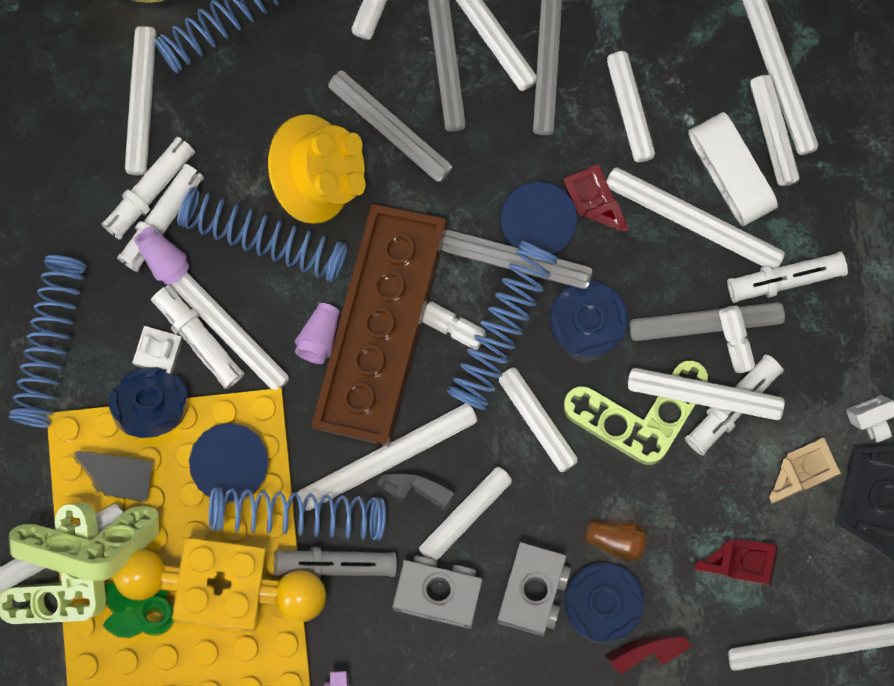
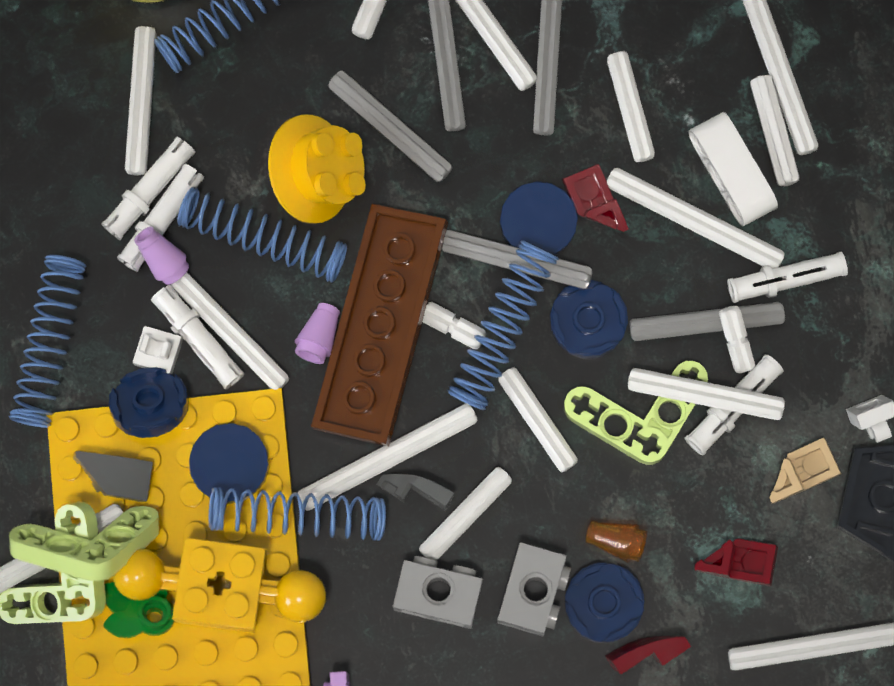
light grey pin [274,547,397,579] -> none

